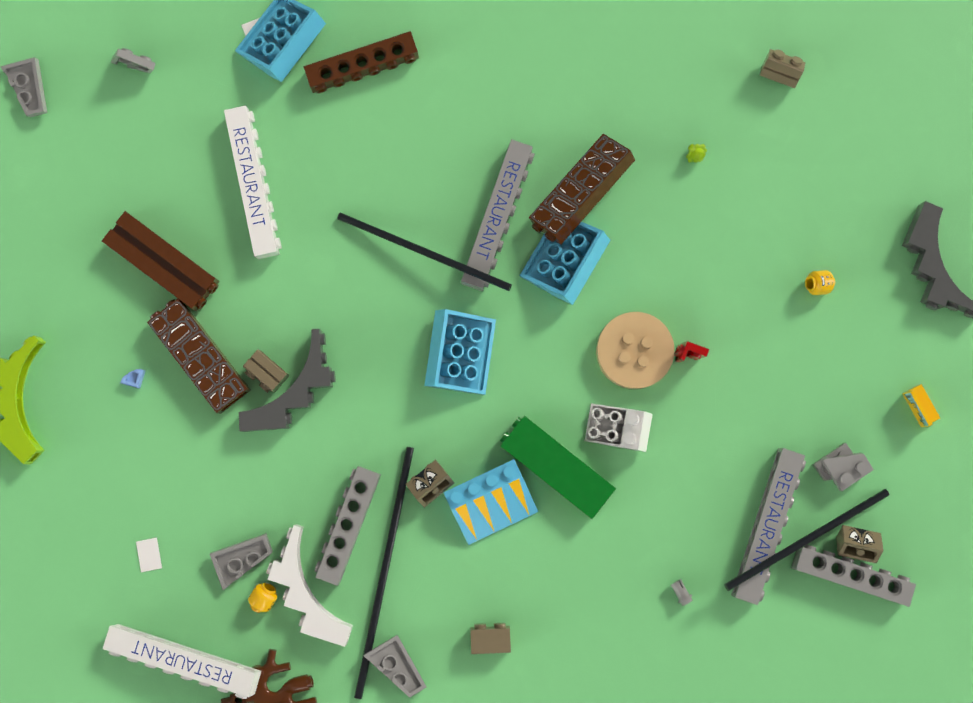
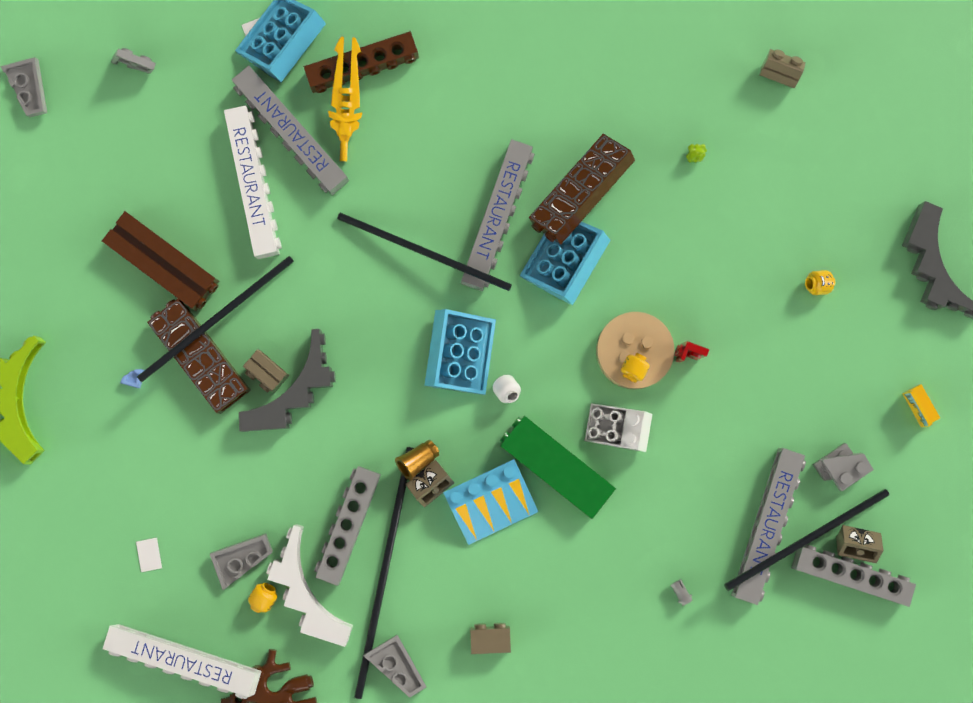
none -> black piece [137,256,294,383]
none -> light grey brick [232,66,349,195]
none -> yellow sword [328,36,362,162]
none -> pearl gold plant [395,440,439,481]
none -> white head [493,375,521,403]
none -> yellow head [621,353,650,383]

